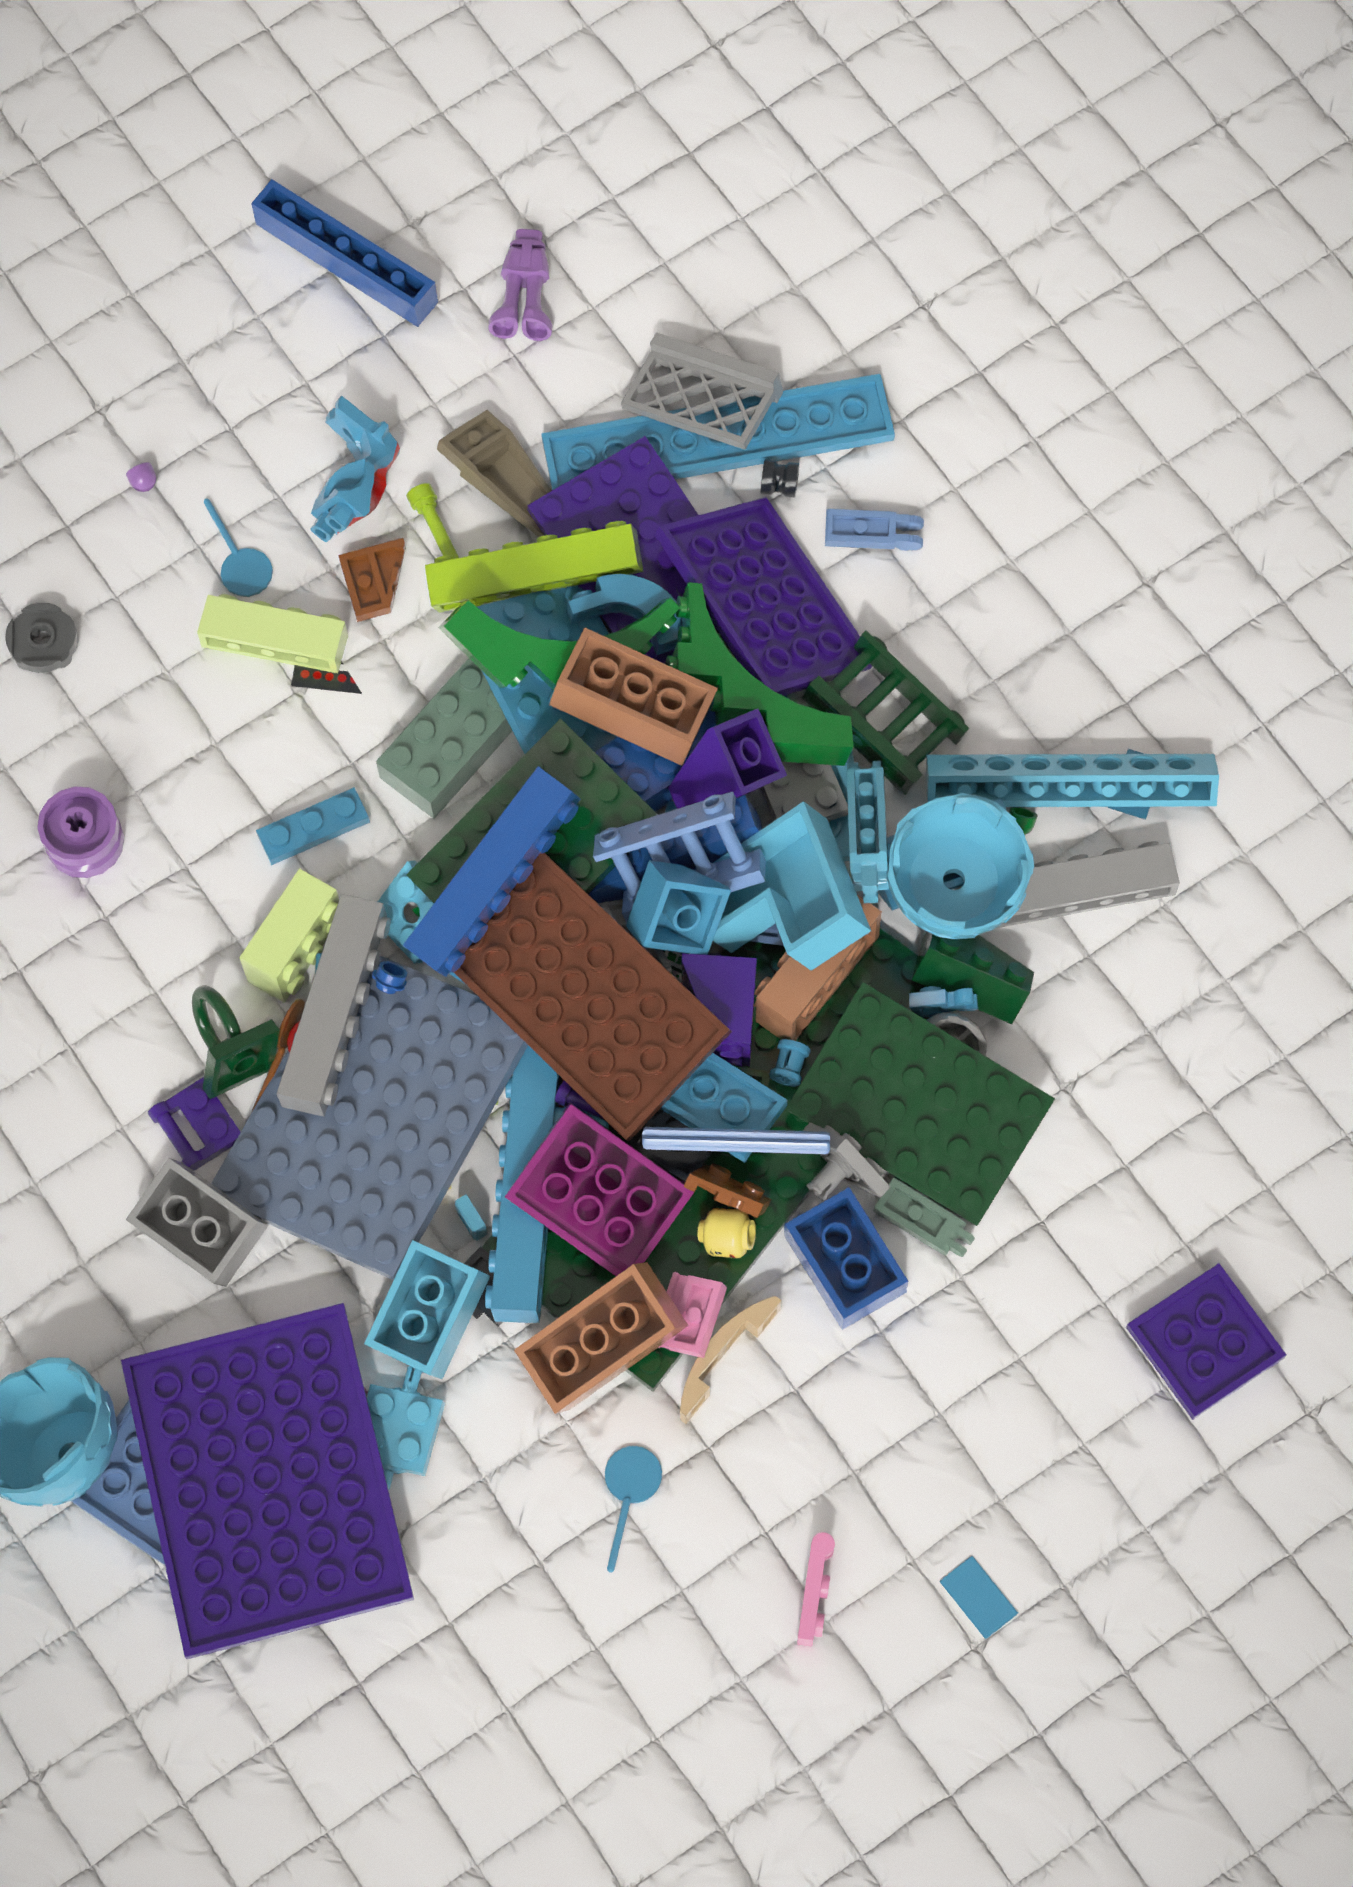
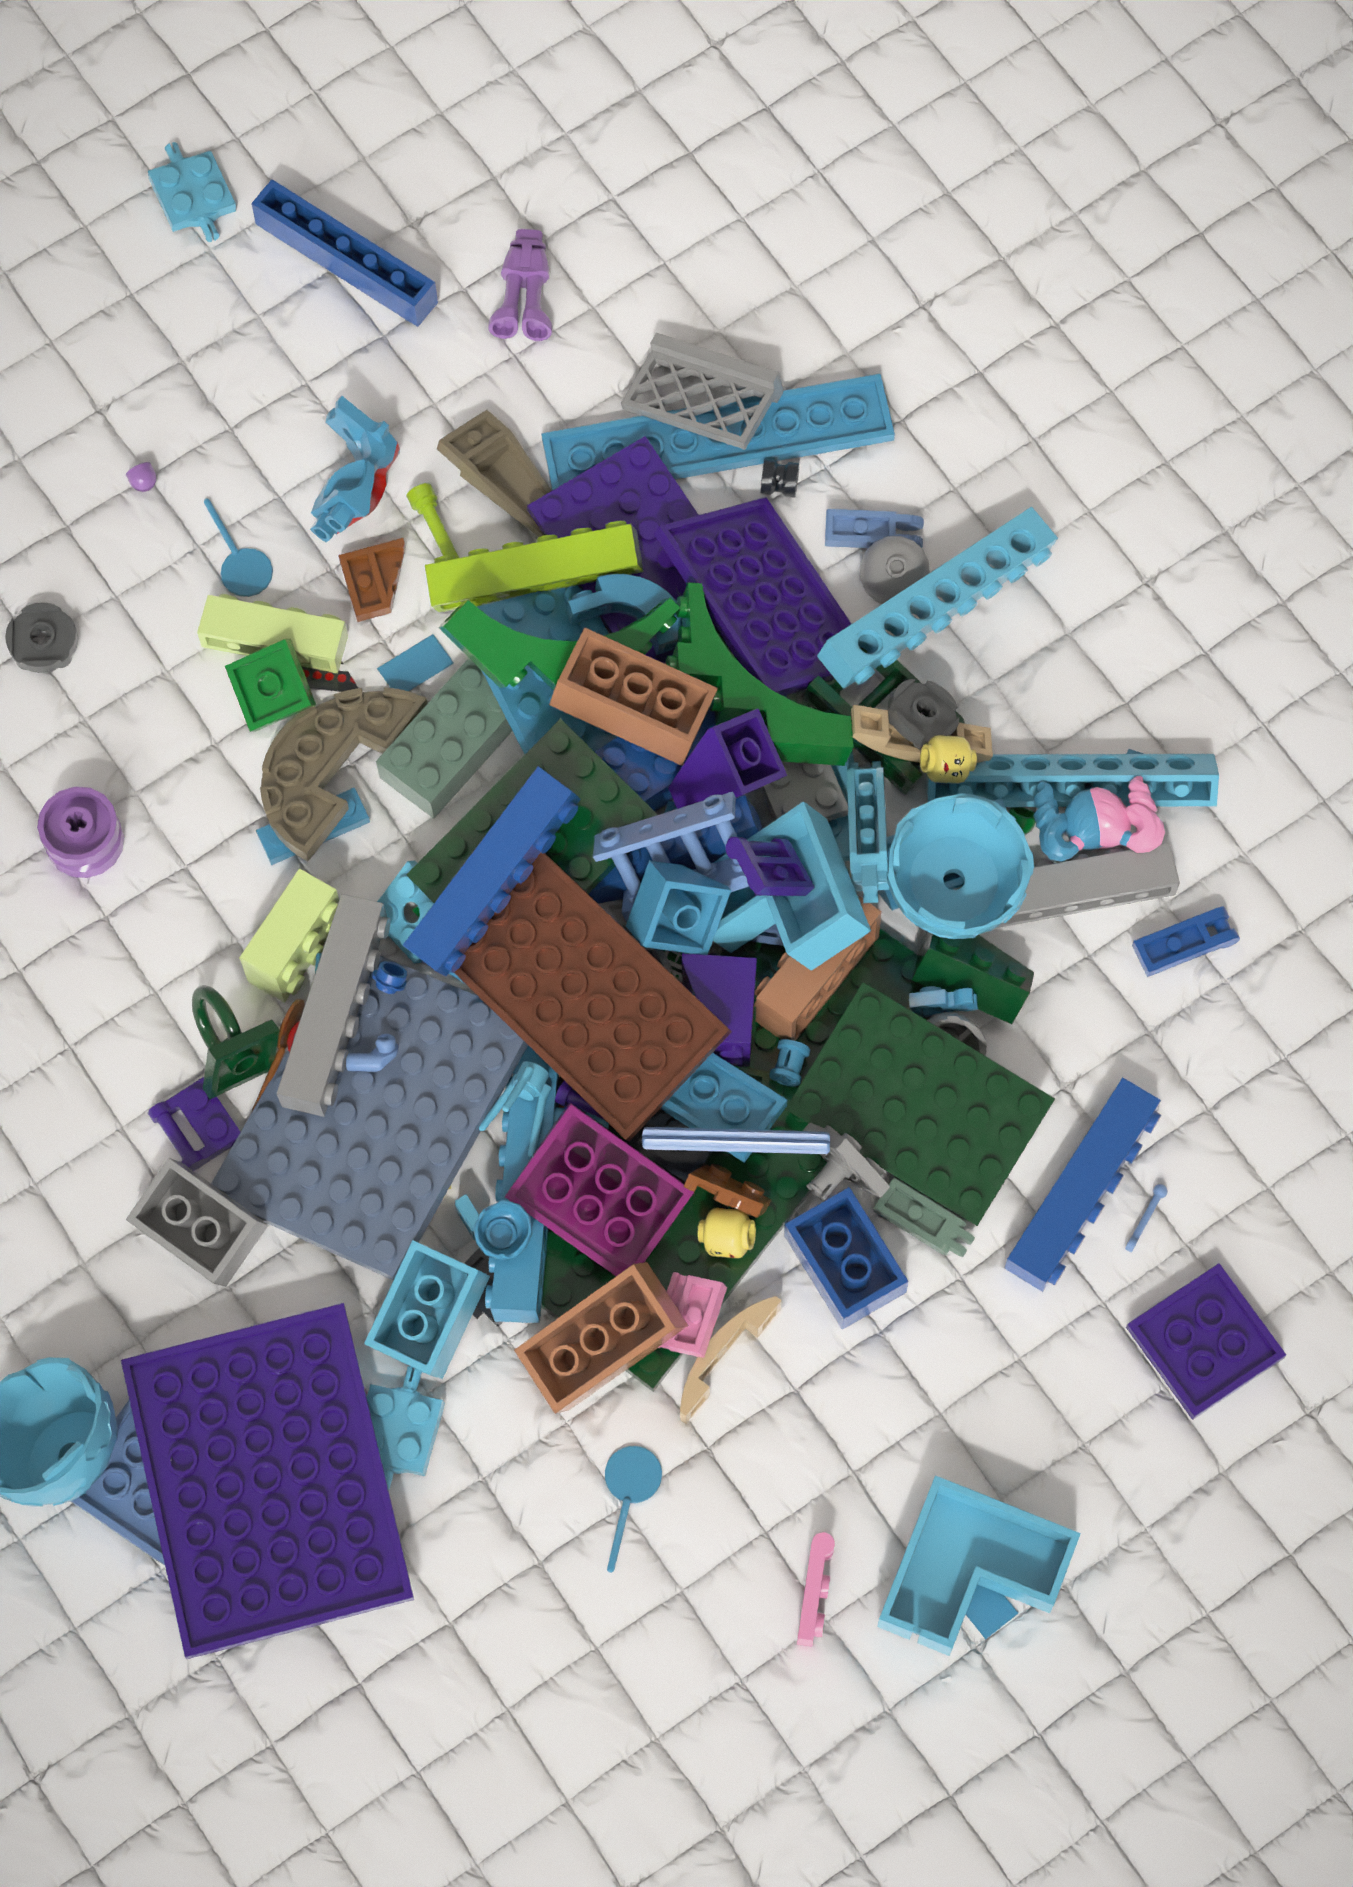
none -> medium azure plate [148,142,236,242]
none -> green plate [225,639,316,732]
none -> dark tan plate [260,687,428,861]
none -> medium blue arm [346,1034,399,1072]
none -> dark azure sticker [377,634,454,691]
none -> dark azure hair [474,1200,532,1260]
none -> medium azure plant [479,1061,552,1158]
none -> dark purple plate [725,837,815,896]
none -> medium azure brick [817,507,1058,689]
none -> tan slope [851,705,993,763]
none -> light grey cylinder [860,536,930,604]
none -> medium azure piece [877,1475,1081,1656]
none -> dark grey plate [887,679,959,750]
none -> light yellow head [920,735,977,784]
none -> blue brick [1004,1077,1162,1292]
none -> hair [1033,776,1165,862]
none -> medium blue hinge [1125,1184,1168,1253]
none -> blue plate [1132,906,1240,977]

